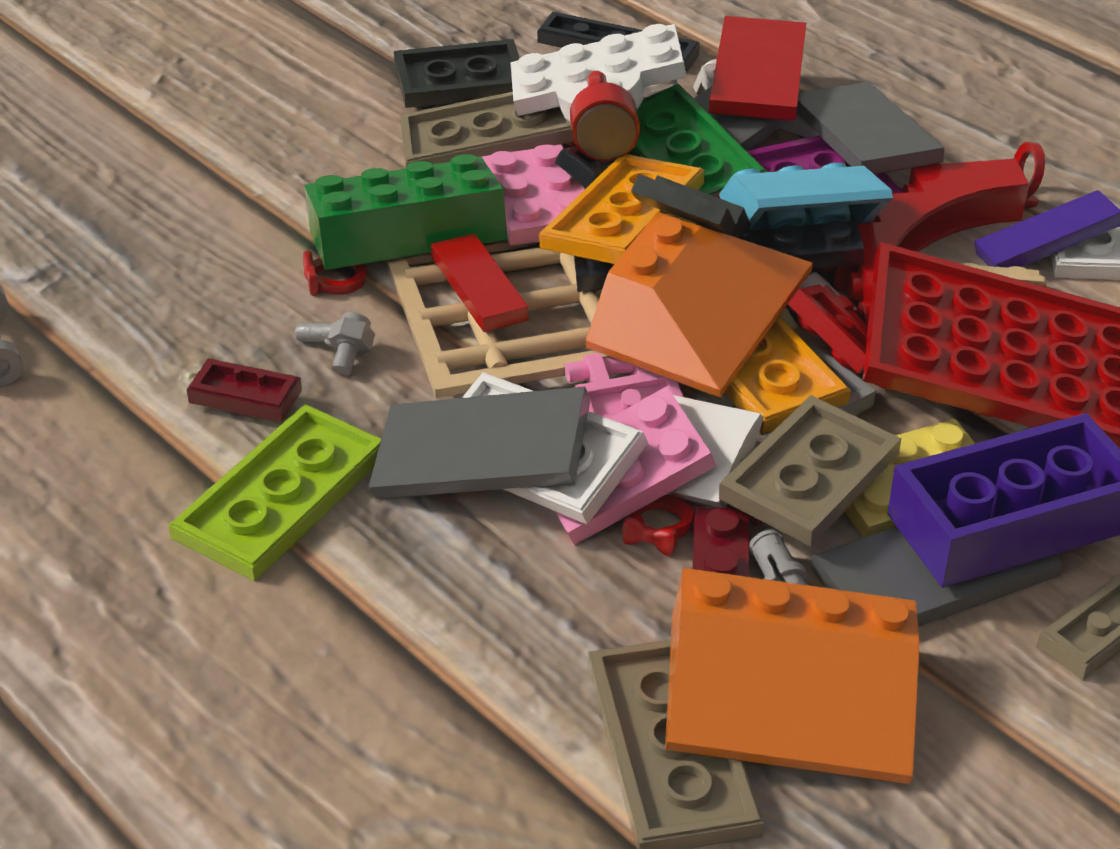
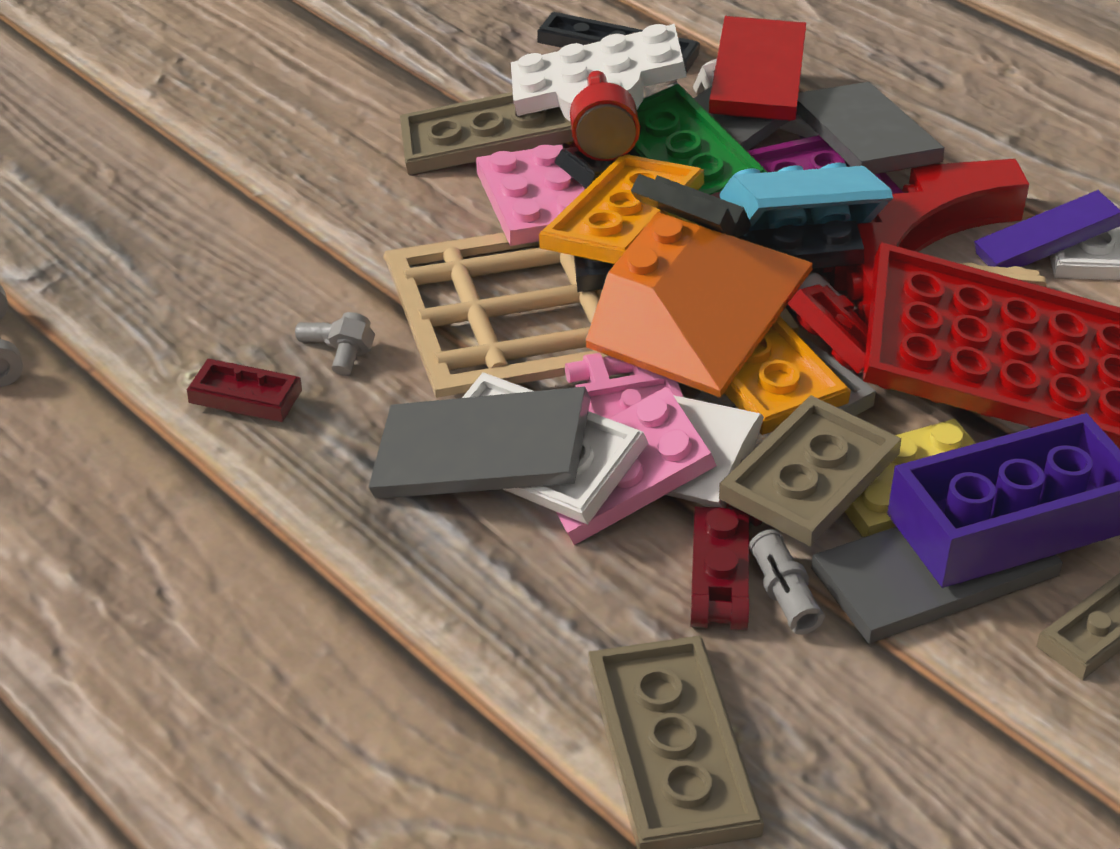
lime tile [168,404,381,582] -> none
red piece [303,250,367,296] -> none
green brick [304,154,507,270] -> none
pearl dark grey plate [394,39,520,109] -> none
red tile [431,233,529,332] -> none
red piece [622,495,694,556] -> none
orange slope [665,568,920,784] -> none
red piece [1013,142,1045,208] -> none

